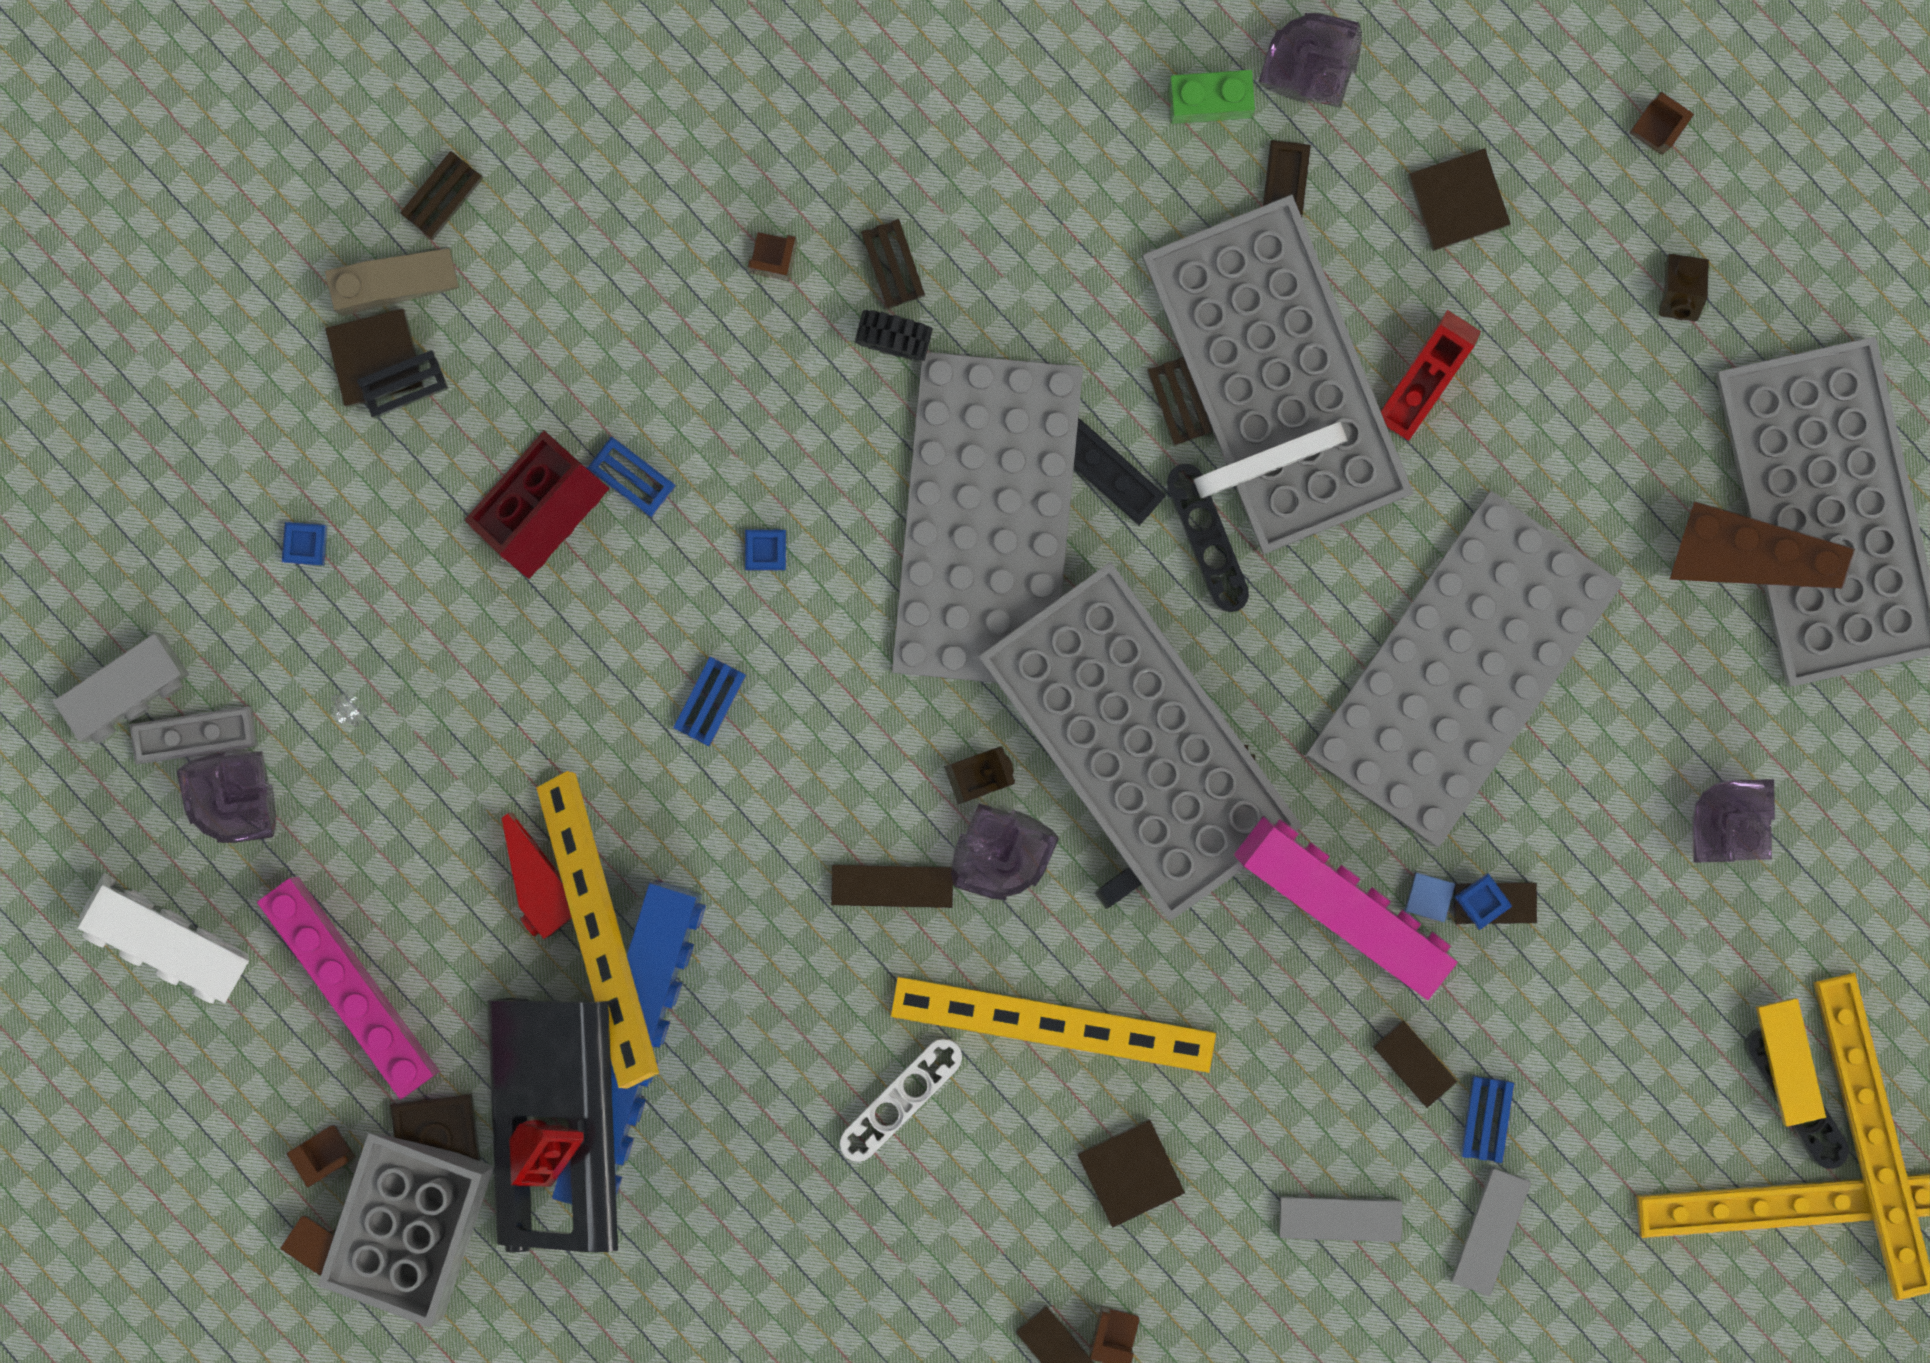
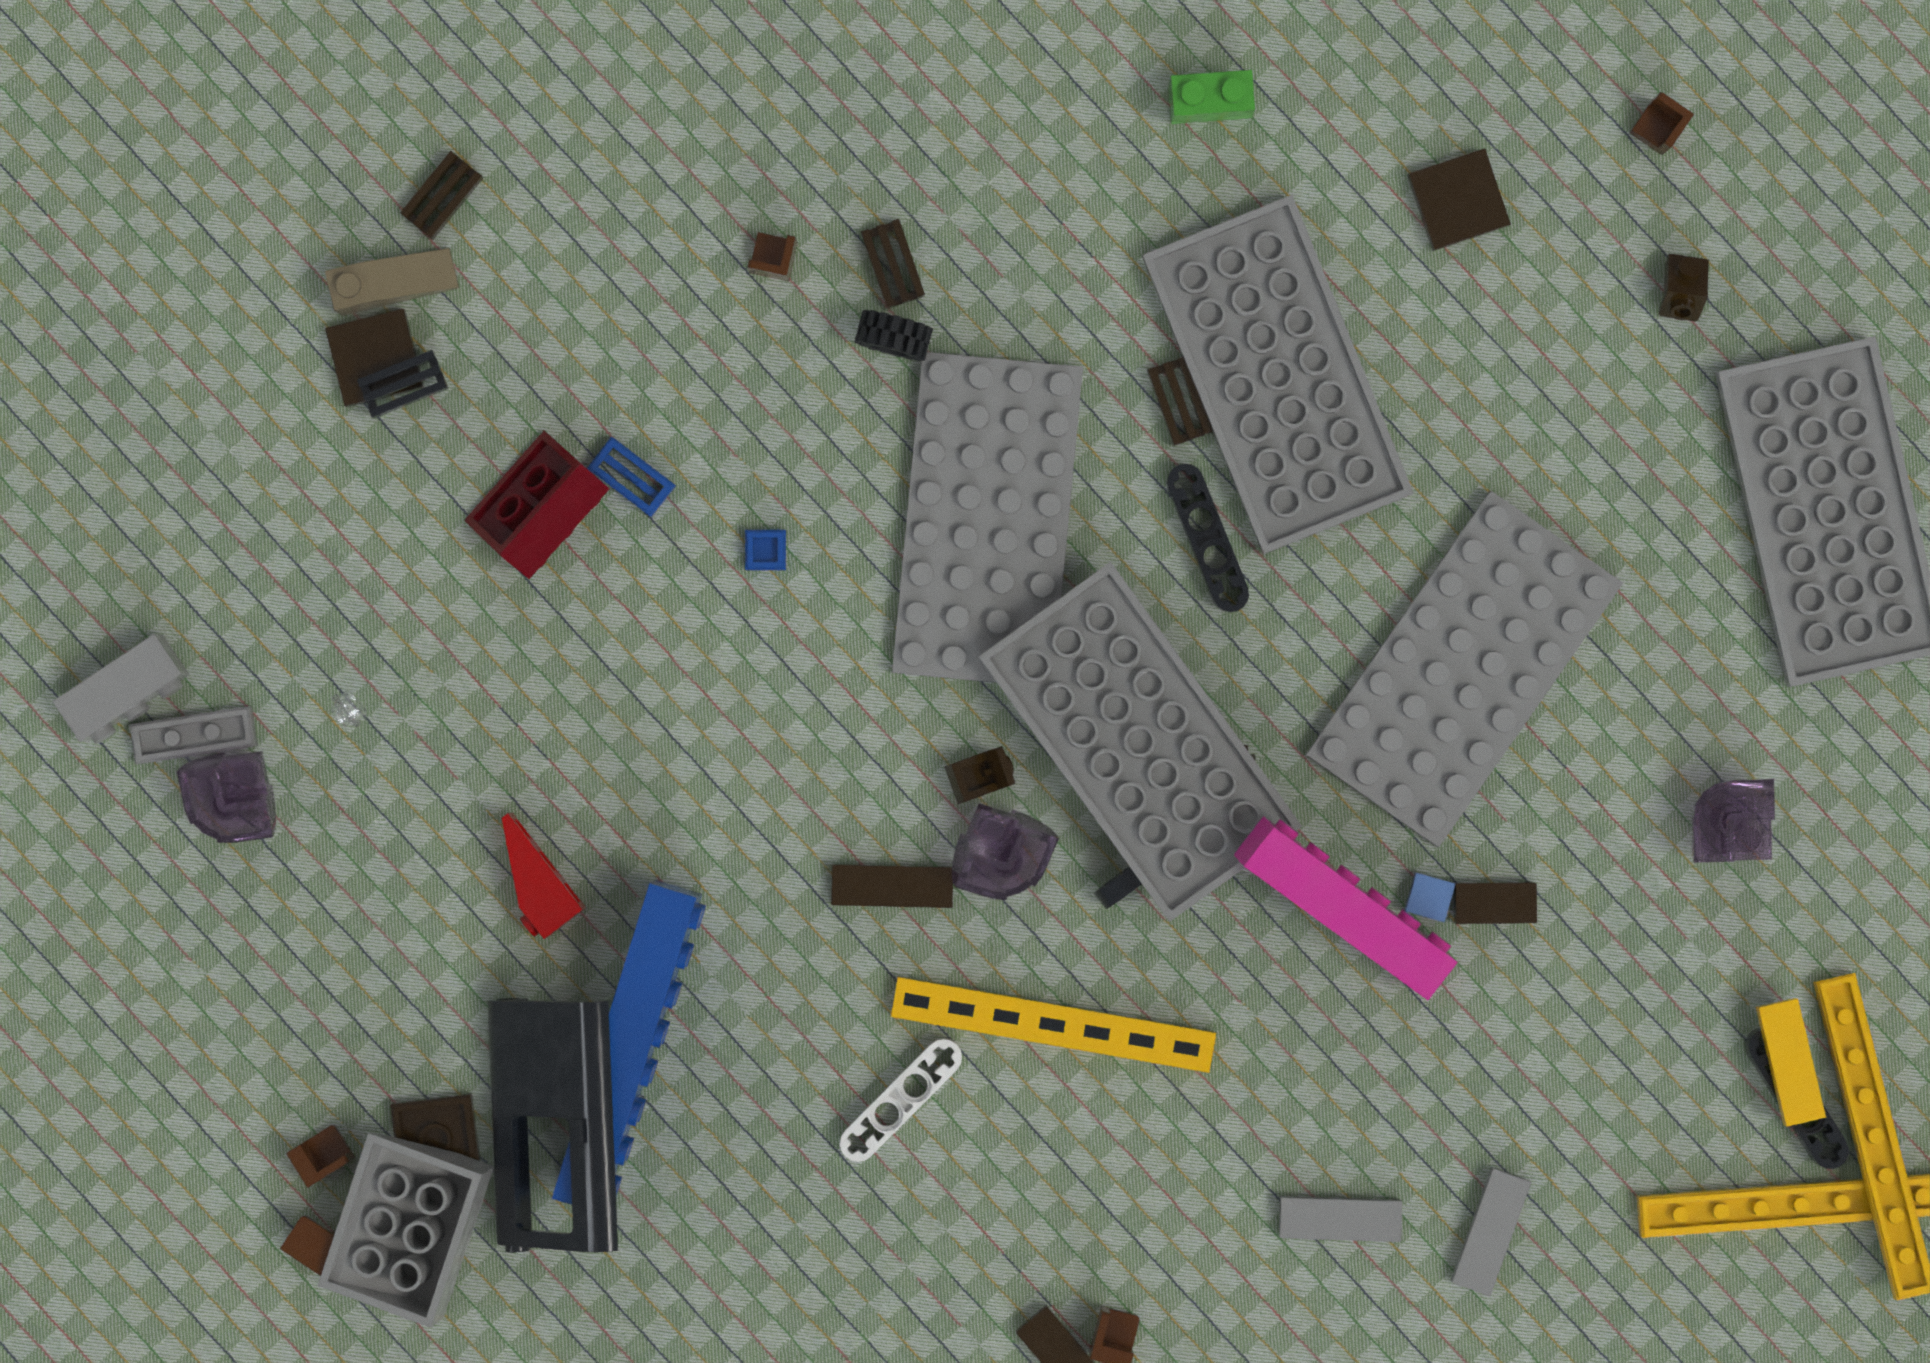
white wedge [78,873,249,1004] -> none
dark pink brick [257,876,440,1100] -> none
blue tile [282,522,328,566] -> none
red slope [509,1120,584,1187] -> none
yellow tile [536,771,659,1089] -> none
blue tile [673,656,746,747] -> none
black tile [1074,417,1166,526] -> none
dark brown tile [1077,1119,1185,1228] -> none
white beam [1194,422,1348,499] -> none
clear purple brick [1258,13,1362,108] -> none
dark brown tile [1262,140,1311,217] -> none
dark brown tile [1372,1020,1457,1108] -> none
red slope [1381,310,1481,441] -> none
blue tile [1454,873,1512,930] -> none
blue tile [1461,1076,1514,1163] -> none
reddish brown wedge [1669,502,1856,589] -> none

